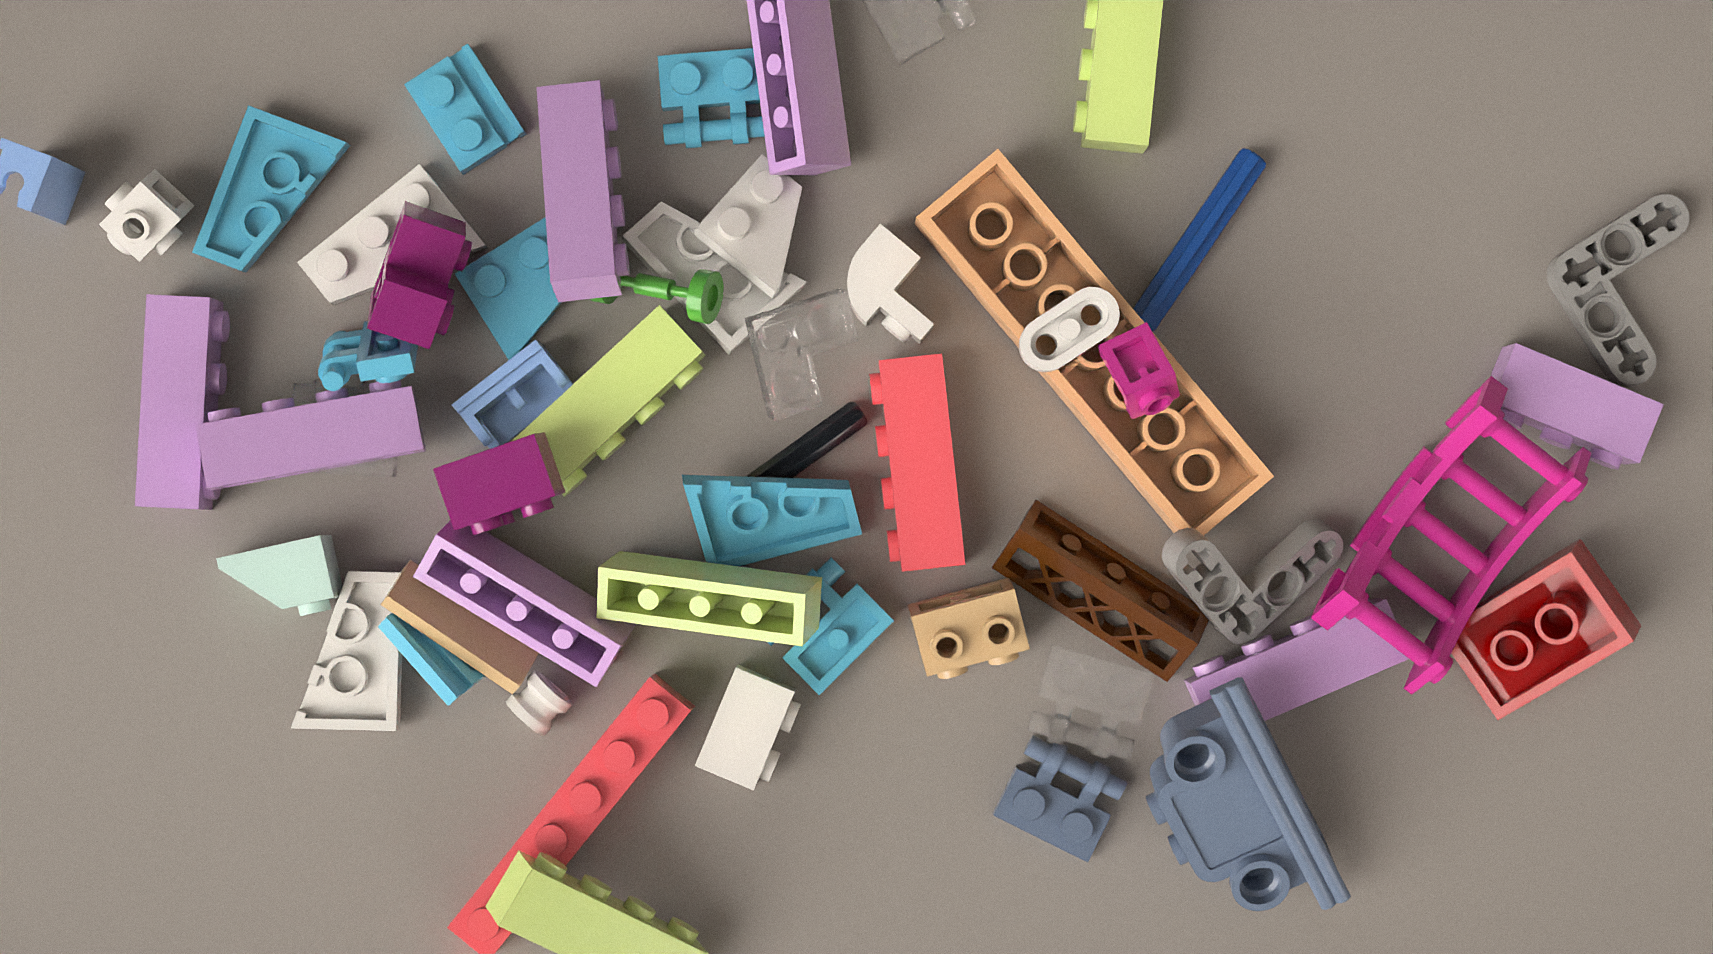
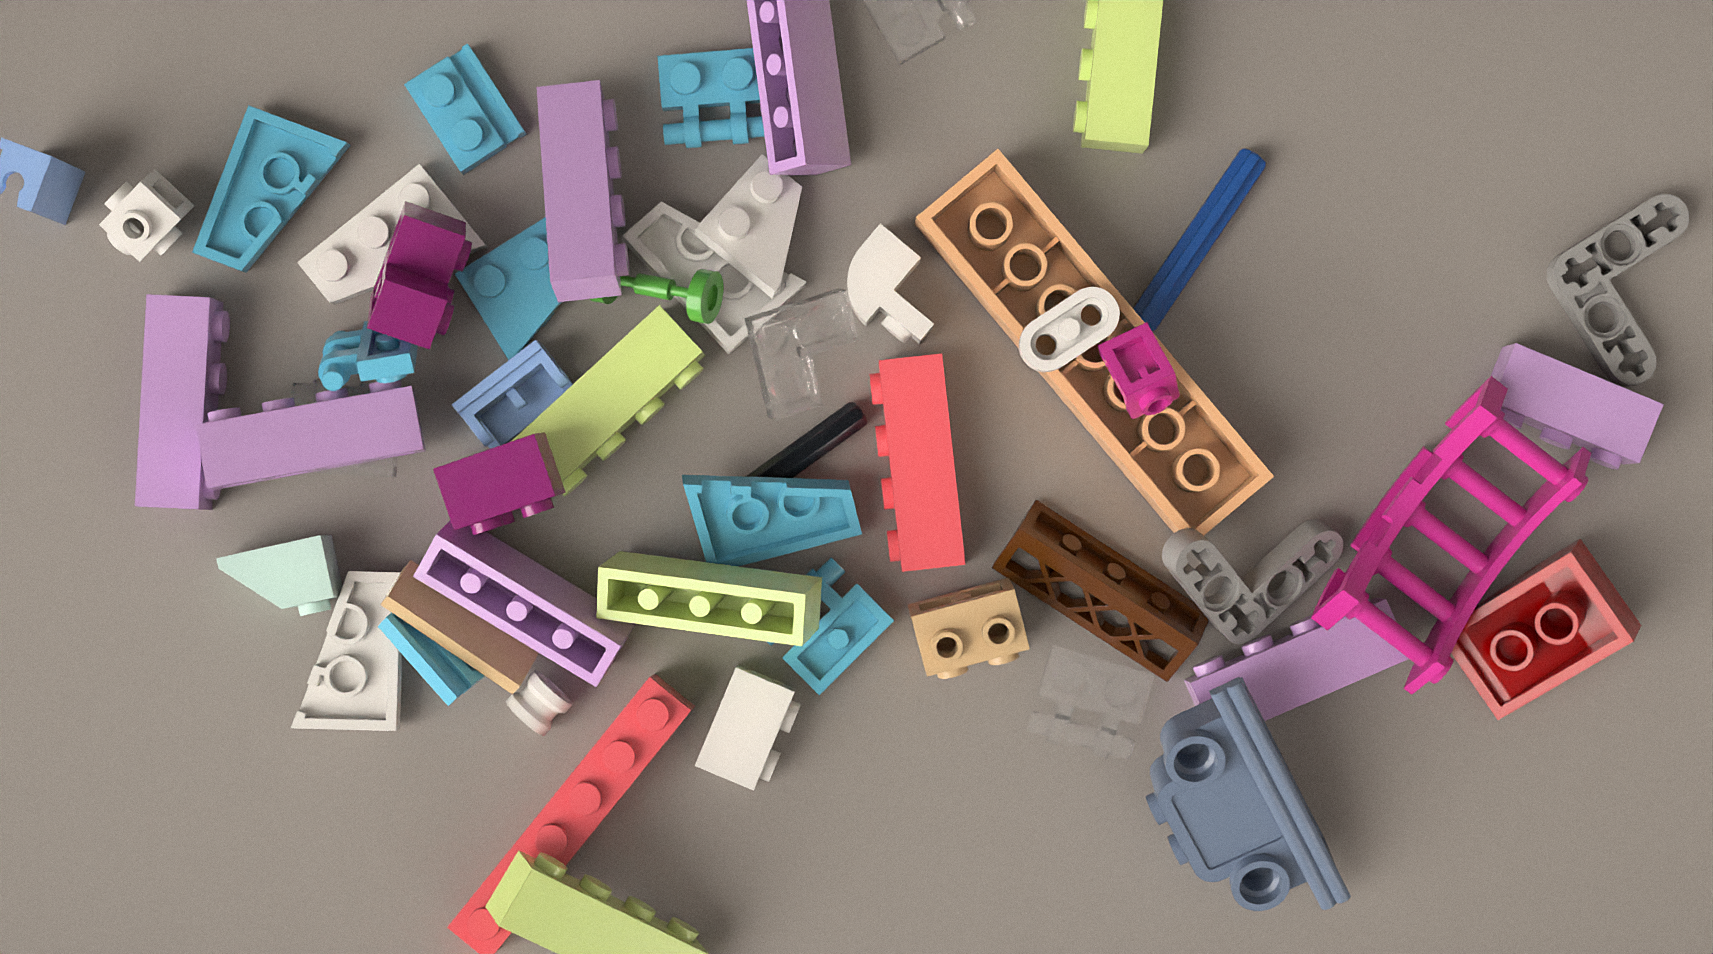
sand blue plate [992,735,1127,862] -> none

